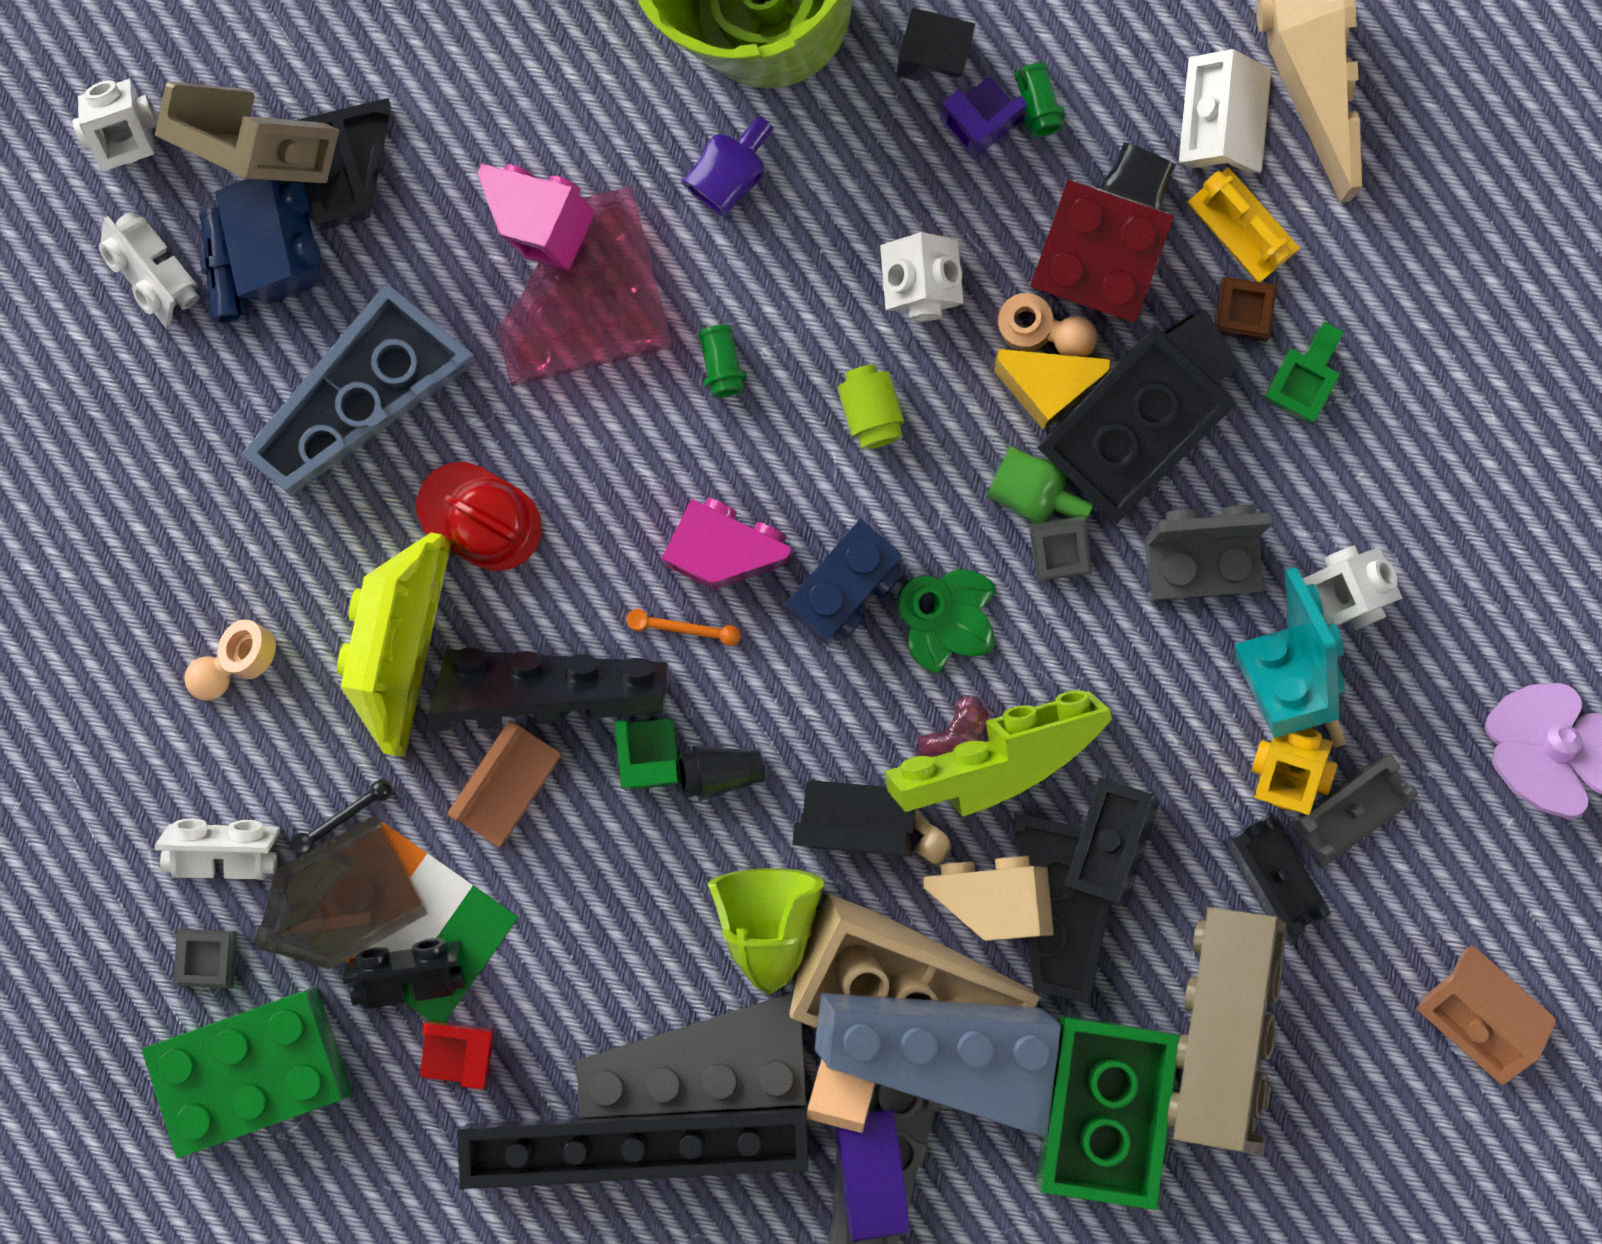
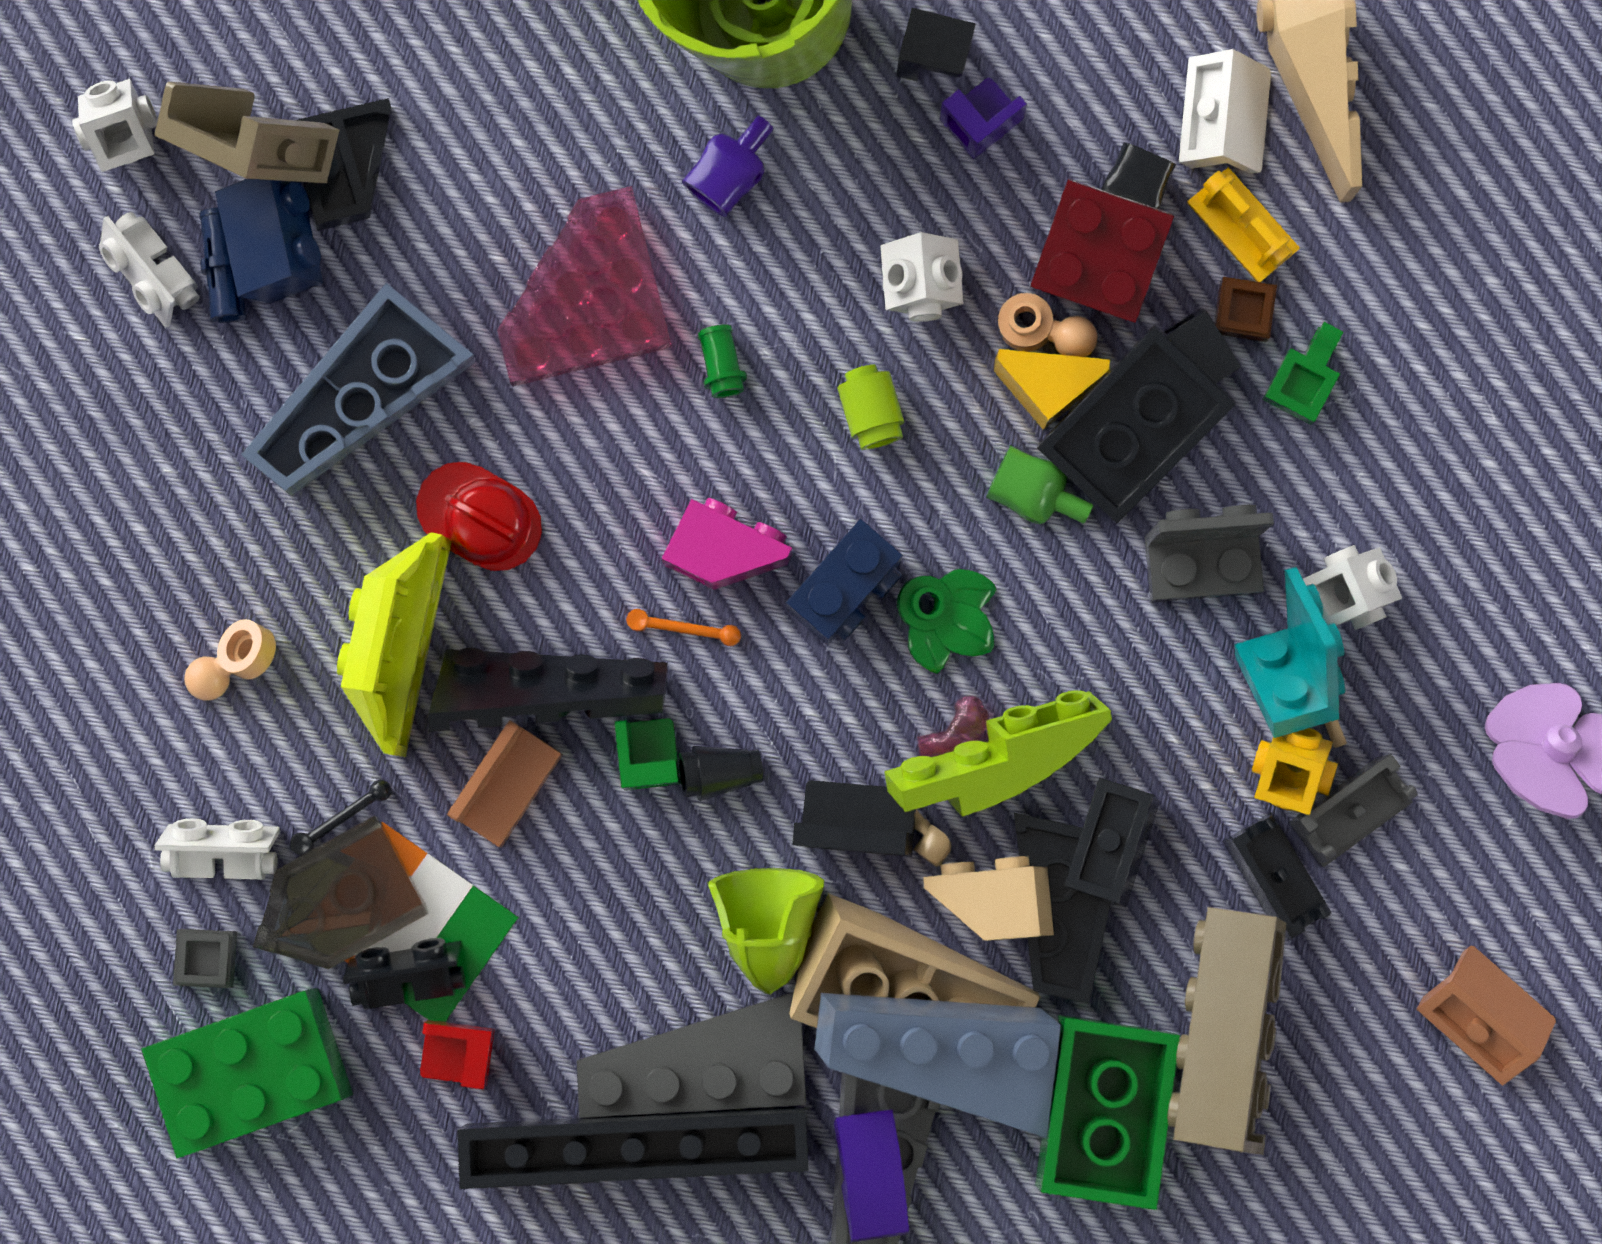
slope [477,164,595,271] -> none
light nougat tile [806,1059,875,1133] -> none
green pin [1014,63,1066,137] -> none
dark grey tile [1029,516,1092,582] -> none

